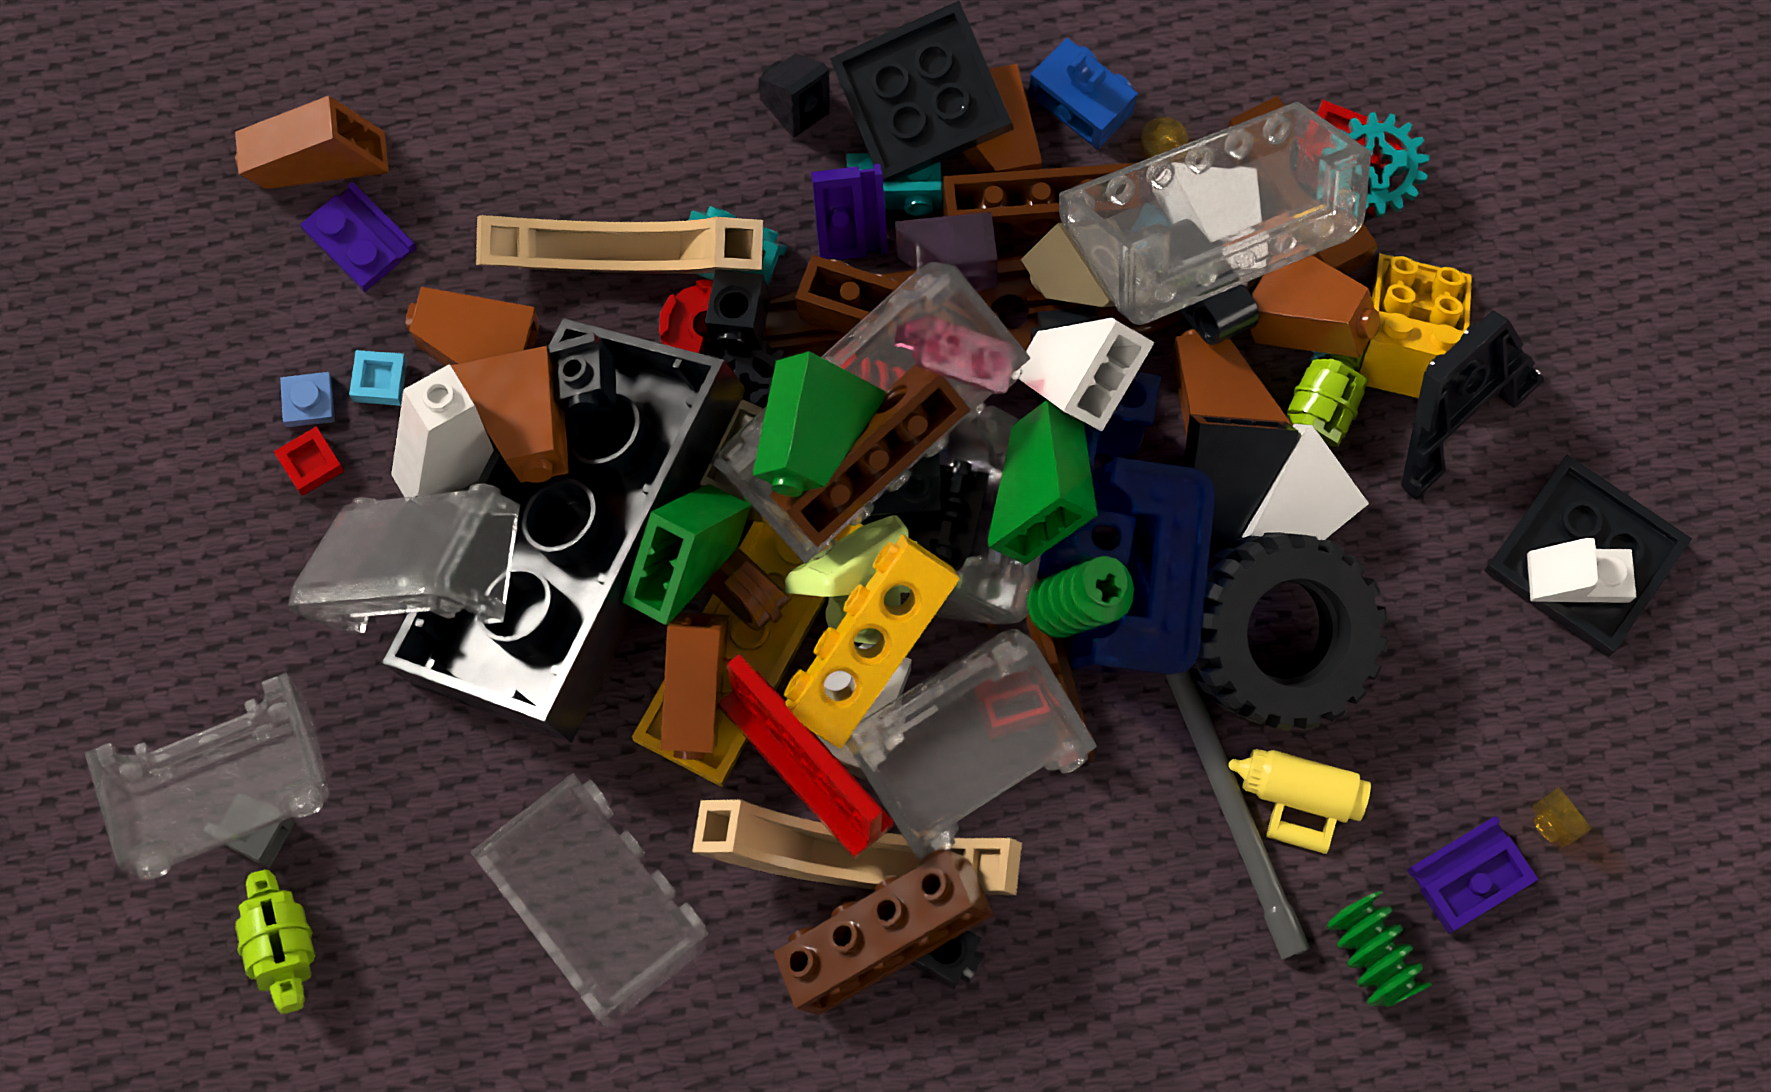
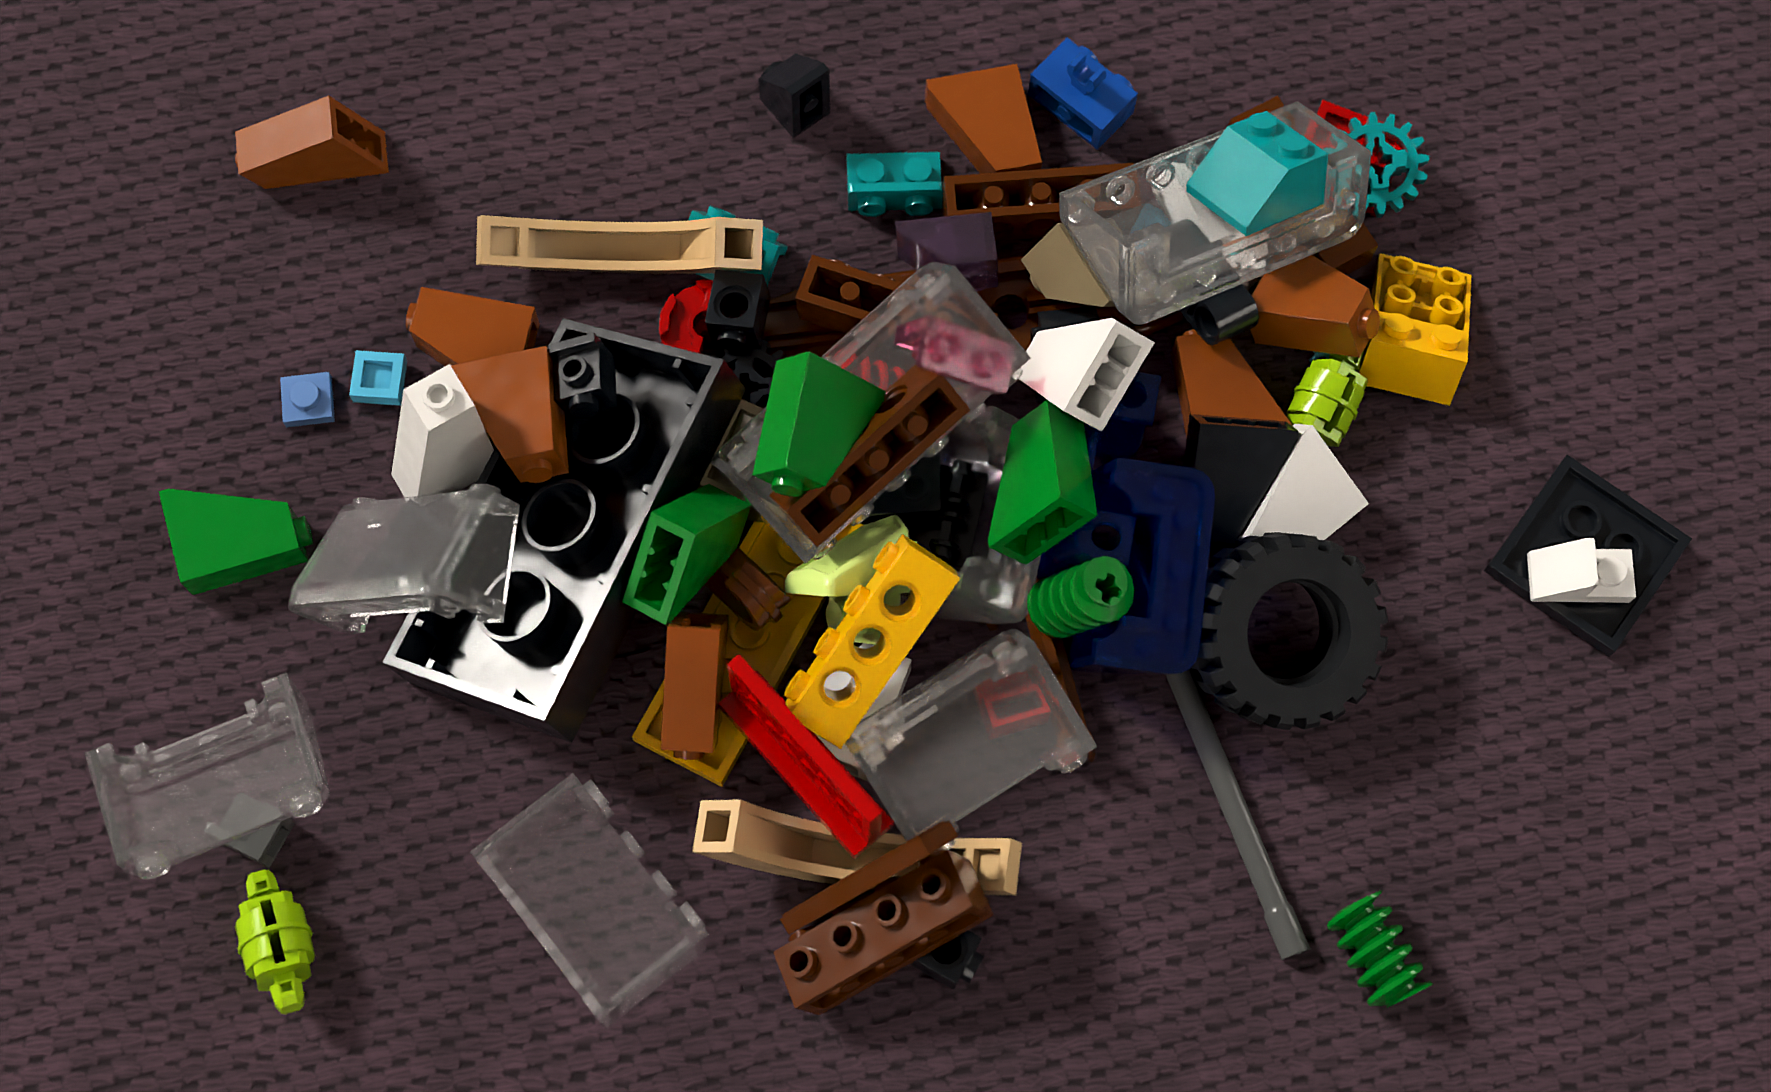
red plate [273,426,344,496] -> none
dark purple plate [300,182,416,293] -> none
dark purple plate [811,164,888,260] -> none
black plate [830,1,1014,182] -> none
clear yellow tile [1140,117,1188,165] -> none
light yellow piece [1228,749,1371,854] -> none
black wing [1401,310,1544,499] -> none
dark purple plate [1407,816,1539,934] -> none
clear yellow plate [1530,787,1592,849] -> none
none -> green slope [158,489,313,595]
none -> reddish brown tile [780,819,958,935]
none -> teal slope [1186,111,1328,236]

